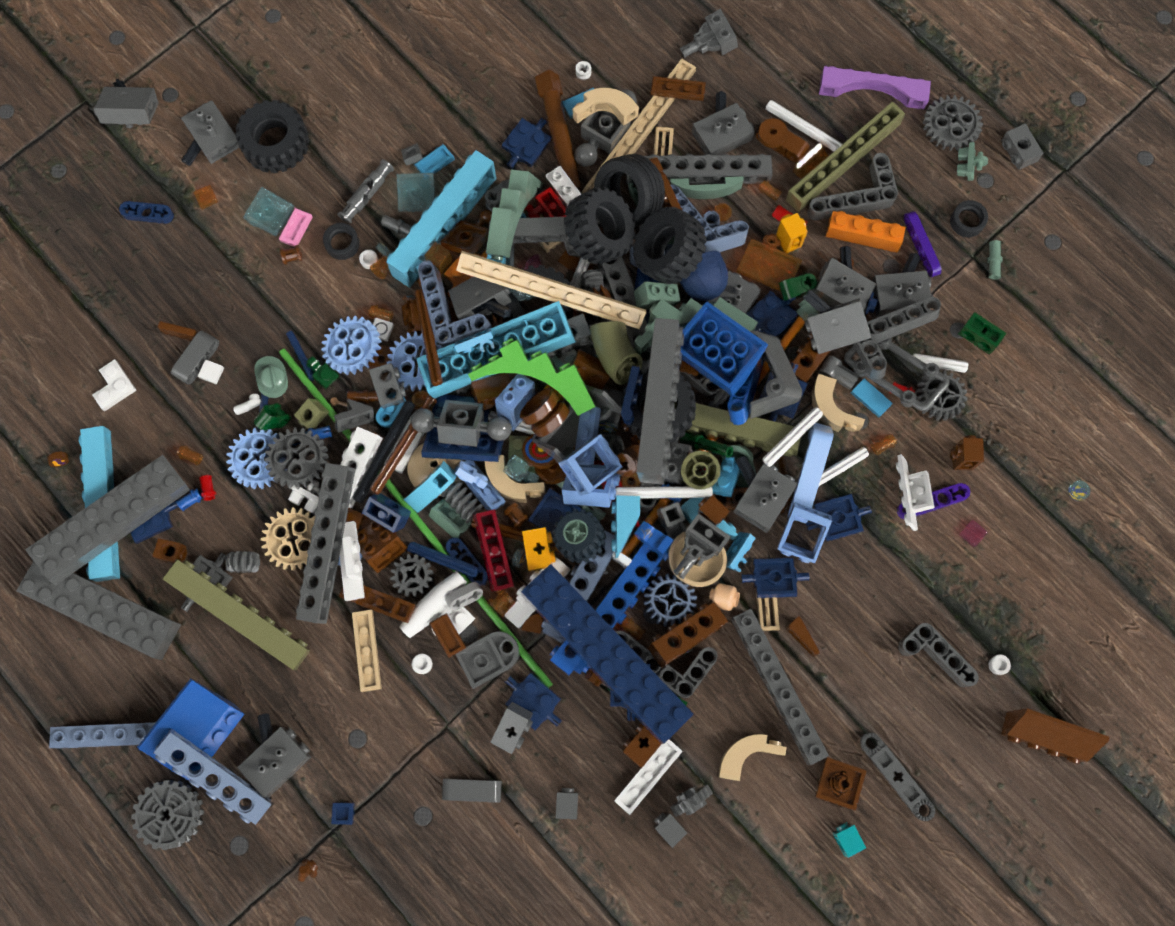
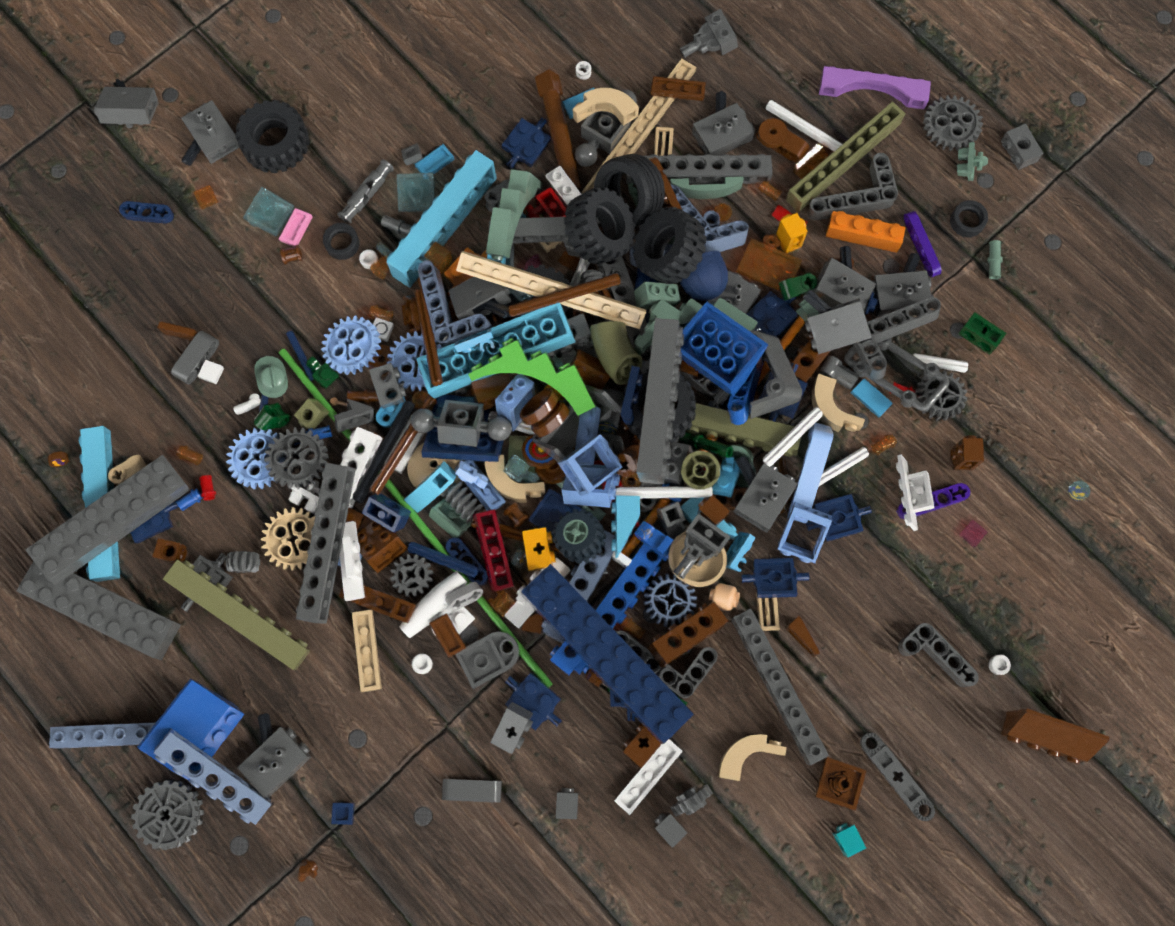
white plate [92,360,136,411] -> none
reddish brown plate [440,209,492,254] -> none
none -> tan piece [108,455,147,486]
none -> reddish brown axle [508,273,621,317]

